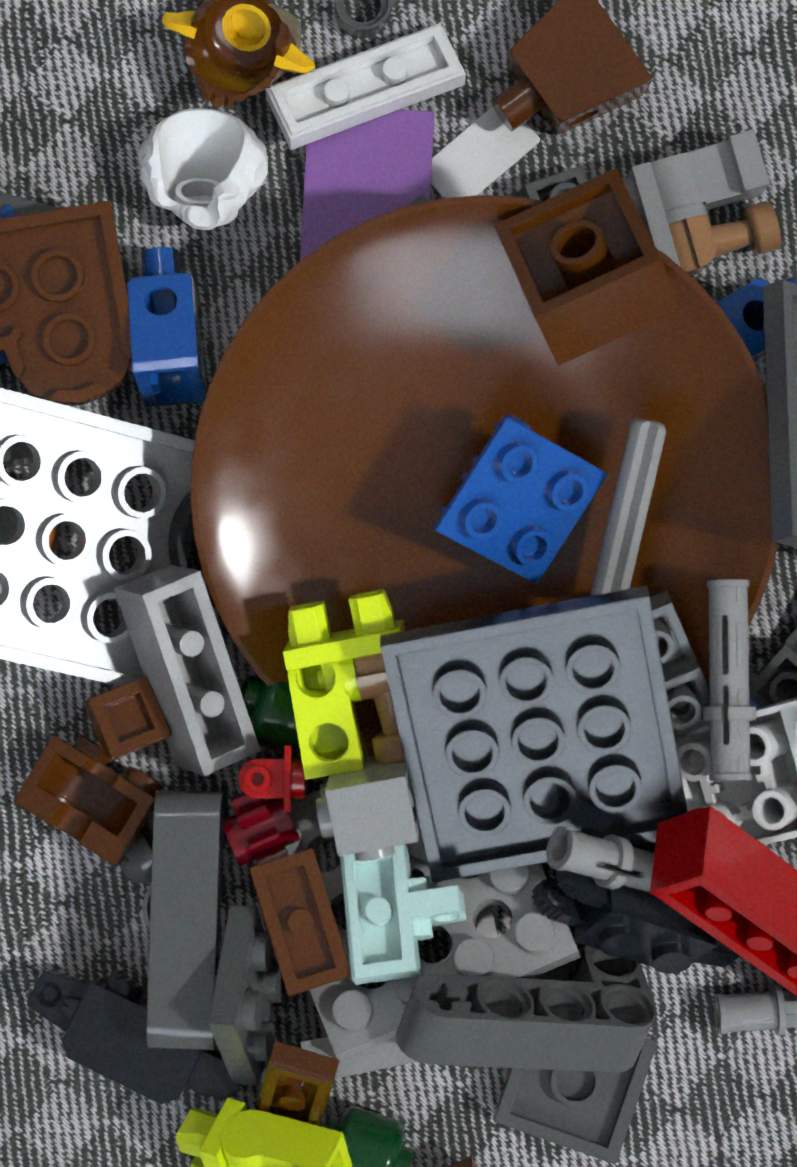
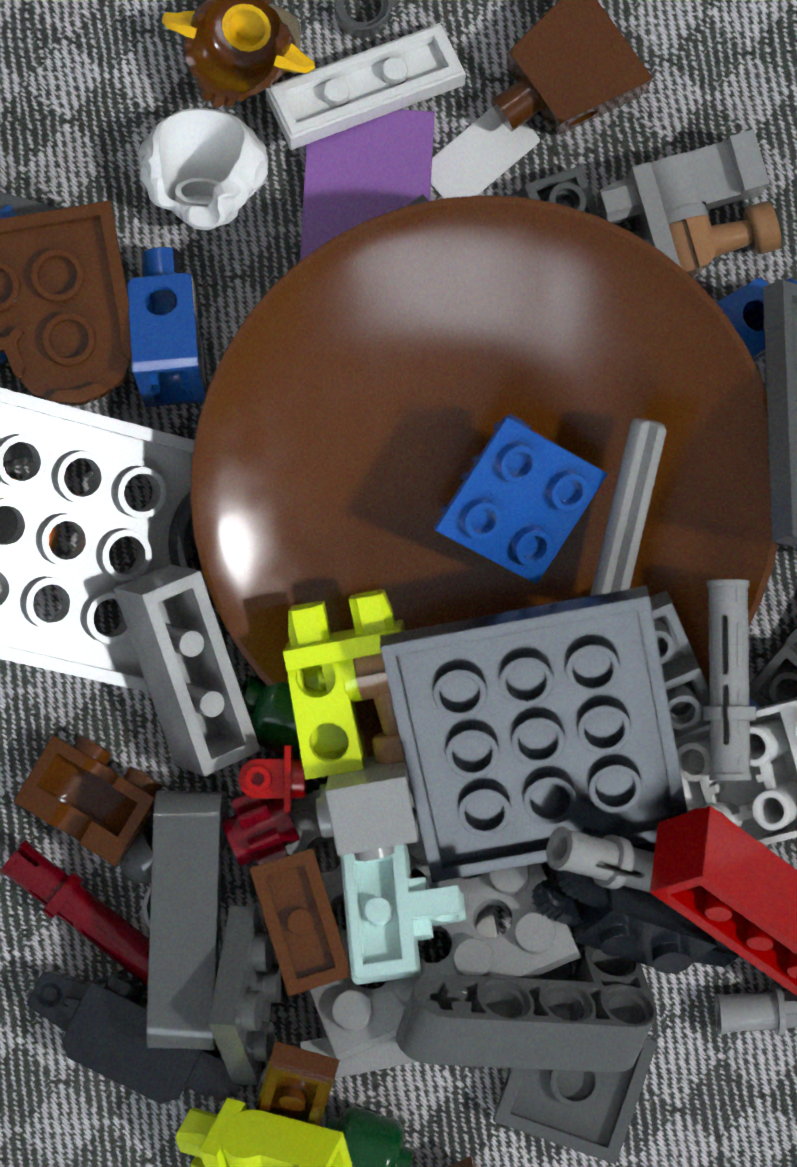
reddish brown tile [83,676,172,762] -> none
reddish brown slope [494,167,682,366] -> none
none -> dark red pin [0,839,150,989]

